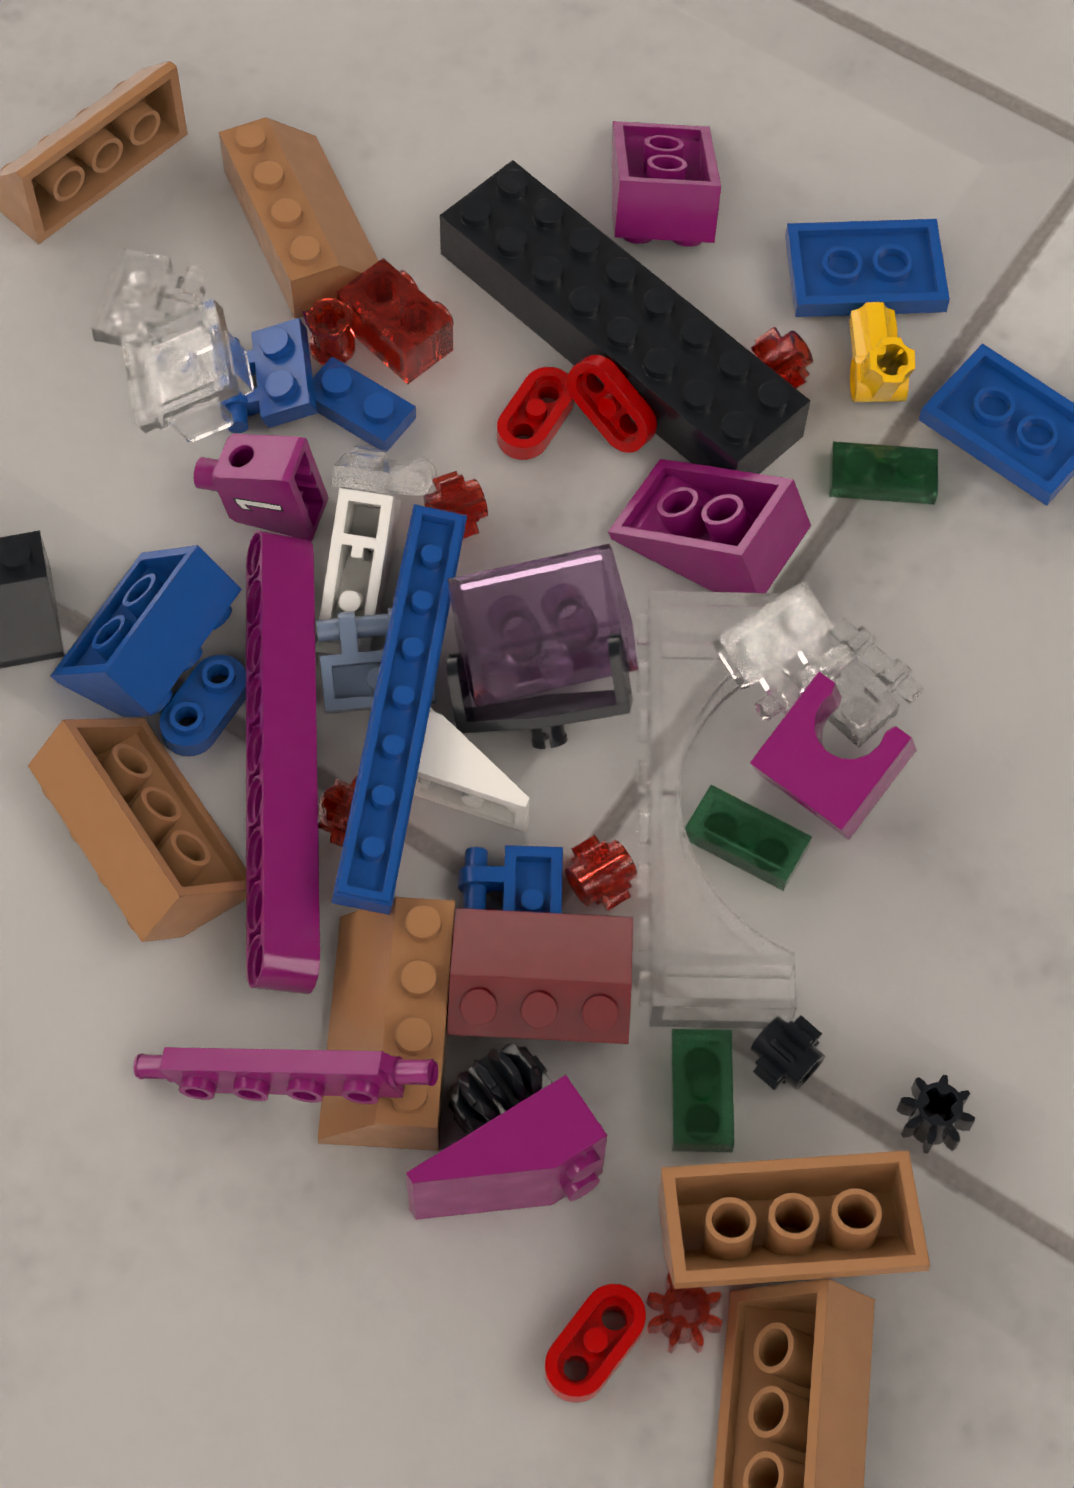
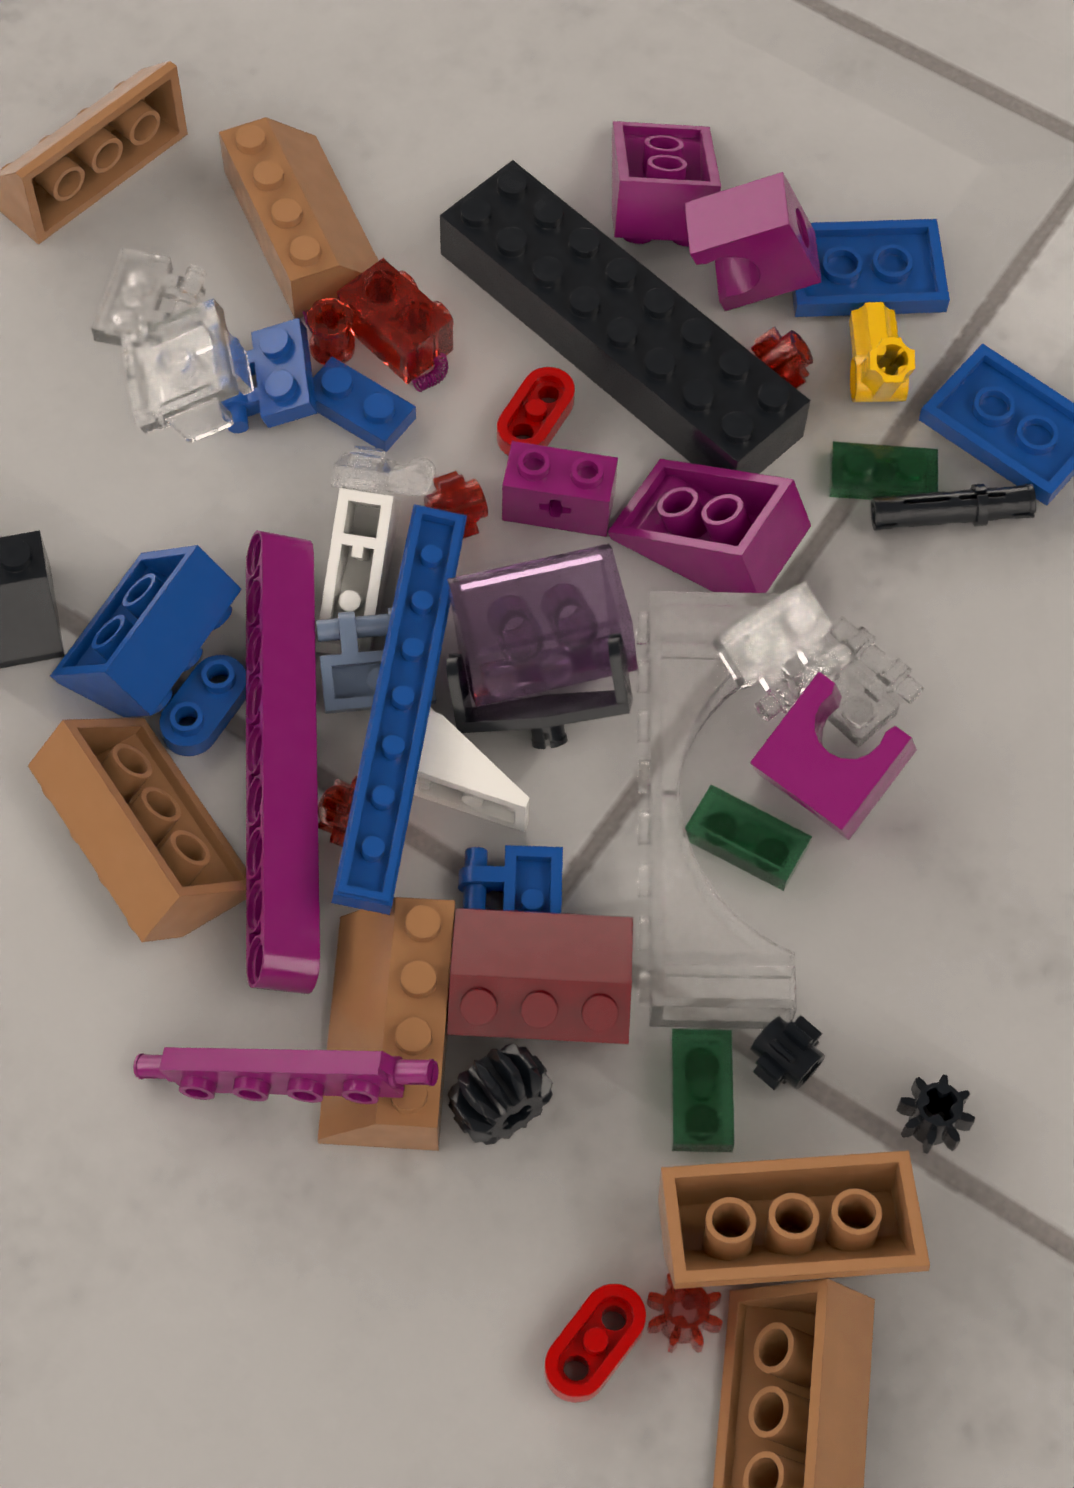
magenta torso [193,434,329,541] -> none
magenta slope [406,1075,608,1220] -> none
clear red gear [565,835,637,911] -> none
red plate [567,355,657,453] -> none
none -> magenta leg [412,353,449,392]
none -> magenta brick [502,441,618,537]
none -> magenta piece [685,172,821,311]
none -> black pin [870,484,1036,531]

